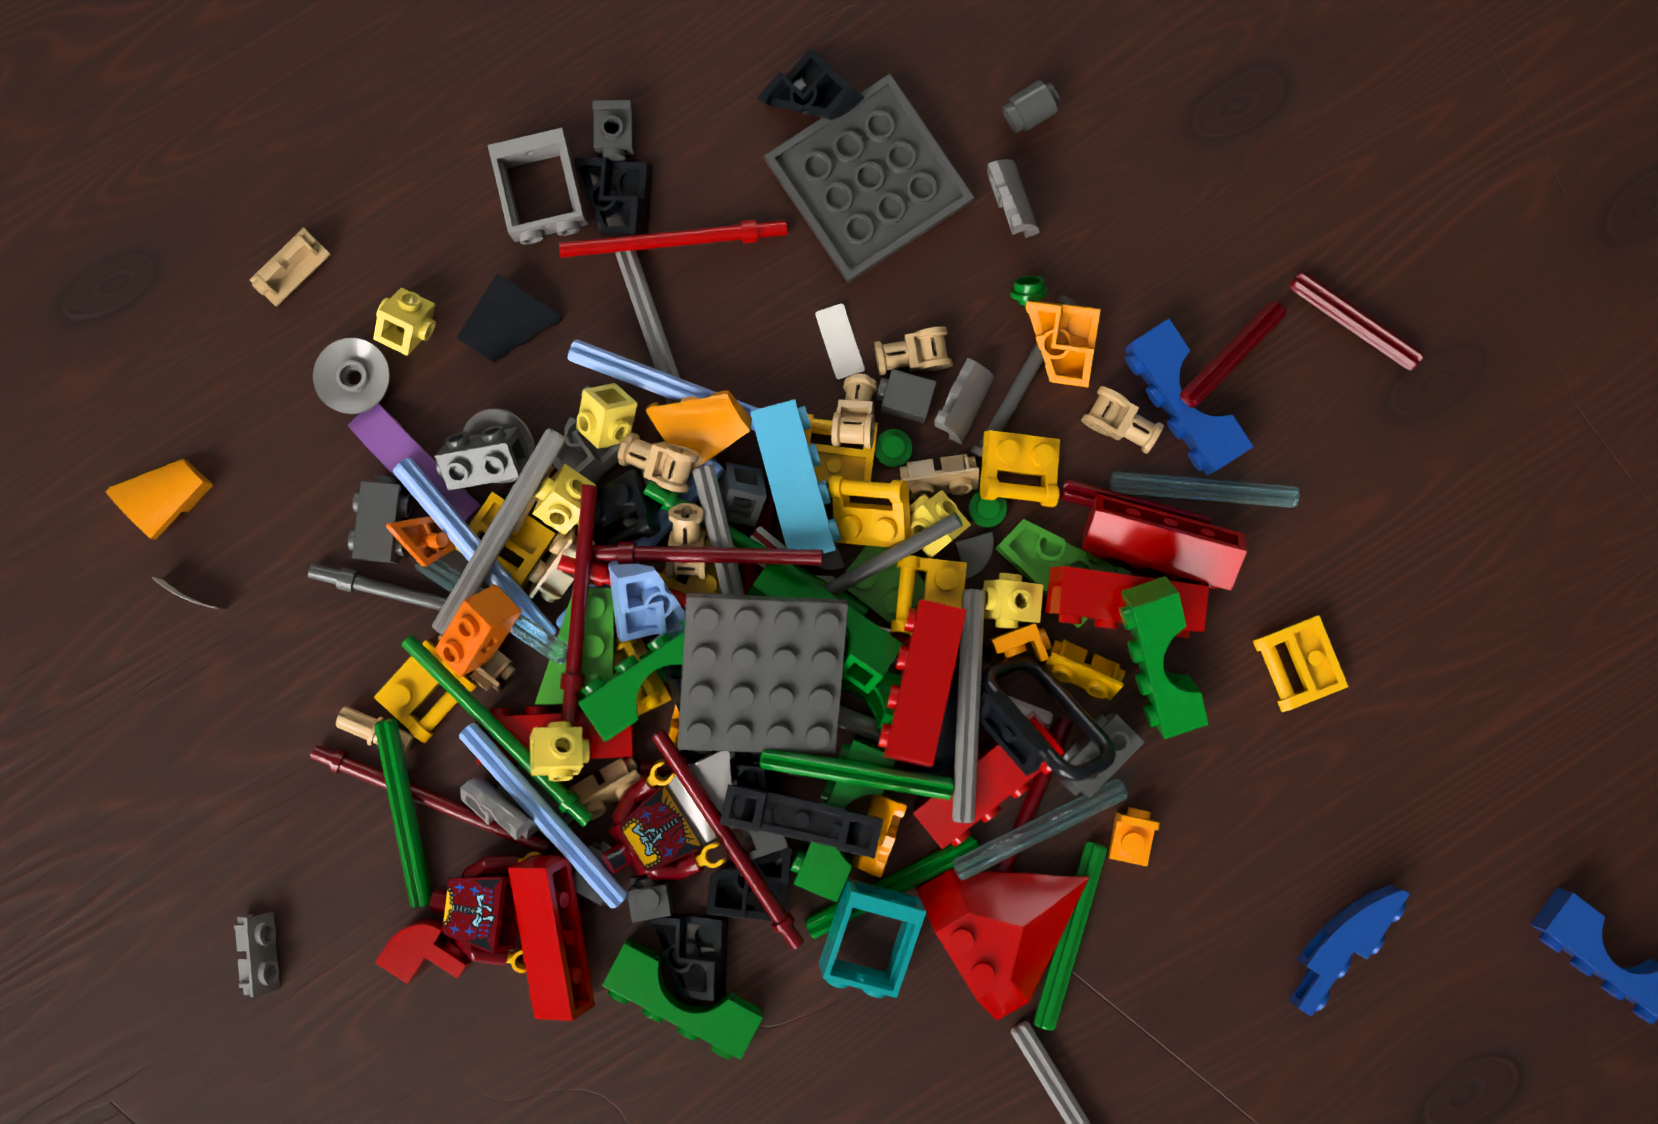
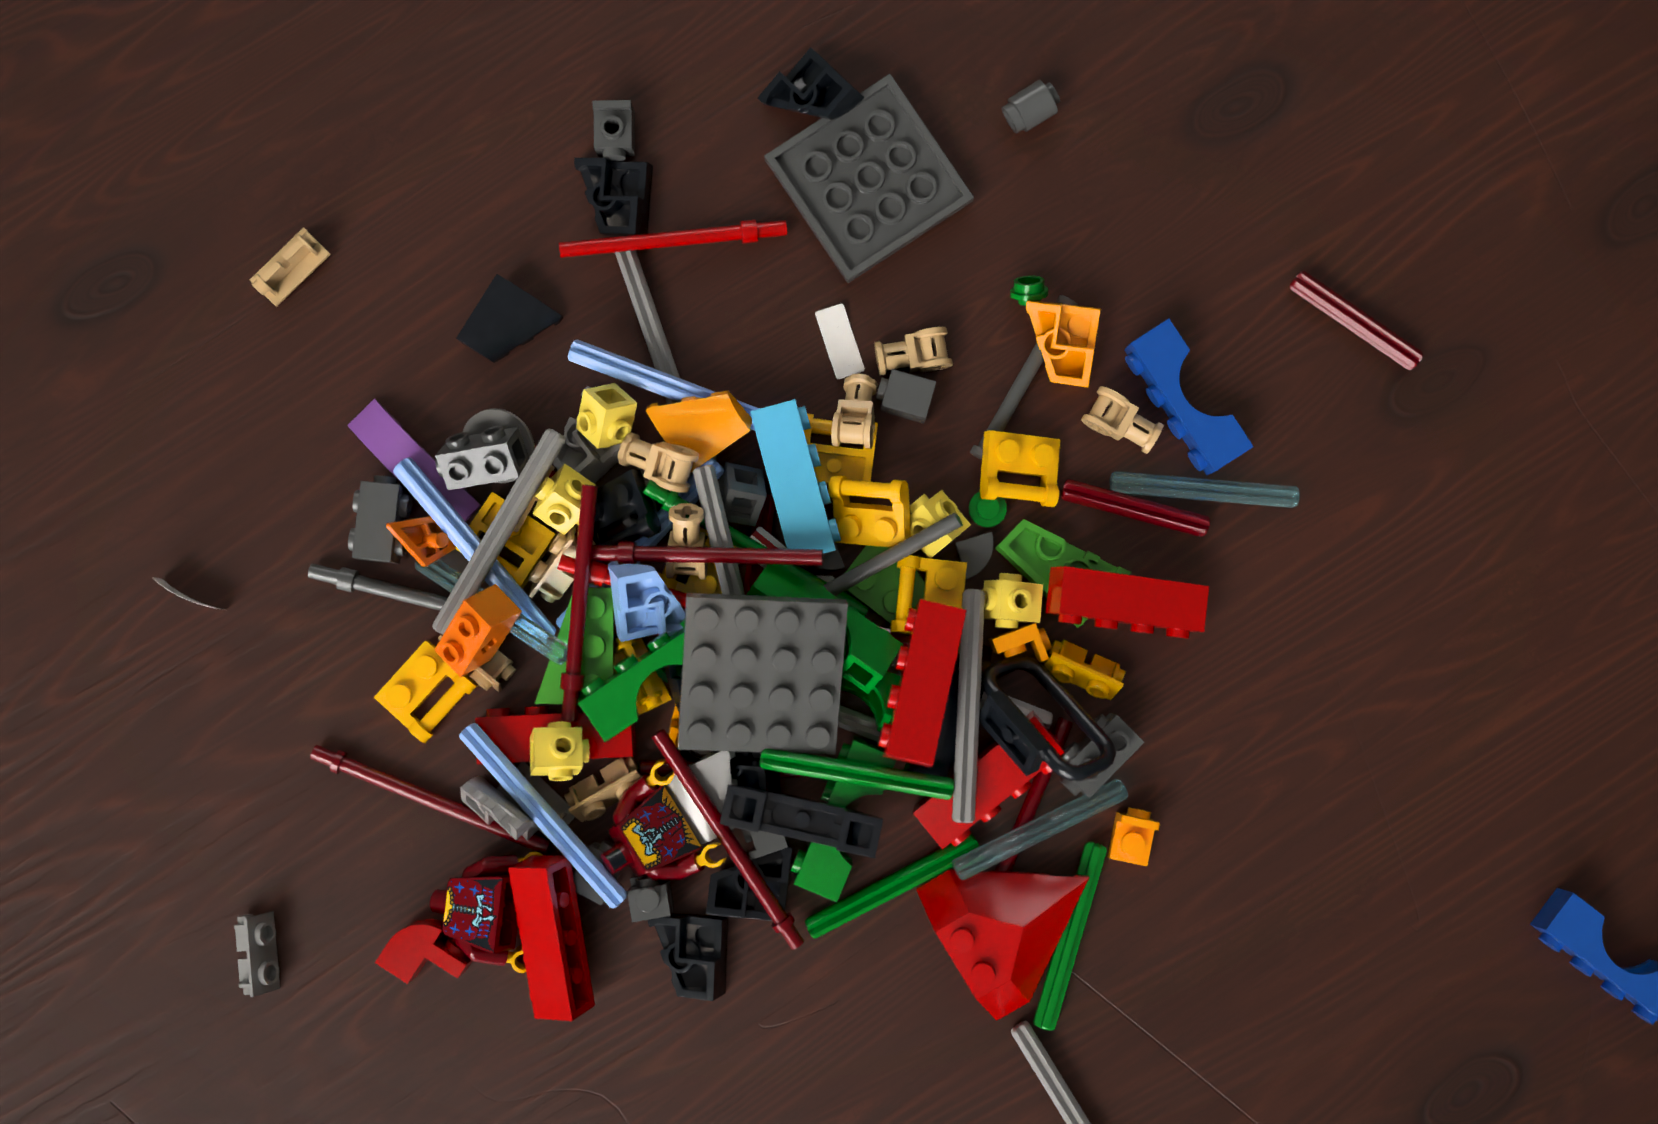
light orange slope [105,459,213,540] -> none
light grey dish [313,338,390,414] -> none
tan axle [336,706,414,757] -> none
light yellow brick [373,287,436,356] -> none
green axle [374,719,432,908] -> none
green bar [401,634,594,827] -> none
light grey window [488,128,588,245] -> none
green arch [602,938,764,1060] -> none
teal window [818,878,926,998] -> none
light orange slope [852,793,907,878] -> none
green plate [874,429,912,467] -> none
tan hinge [899,453,979,500] -> none
light grey slope [935,358,994,445] -> none
light grey slope [987,159,1040,238] -> none
red brick [1082,493,1247,590] -> none
green arch [1119,576,1209,739] -> none
dark red axle [1180,300,1286,408] -> none
yellow plate [1252,615,1348,712] -> none
blue slope [1288,885,1410,1017] -> none

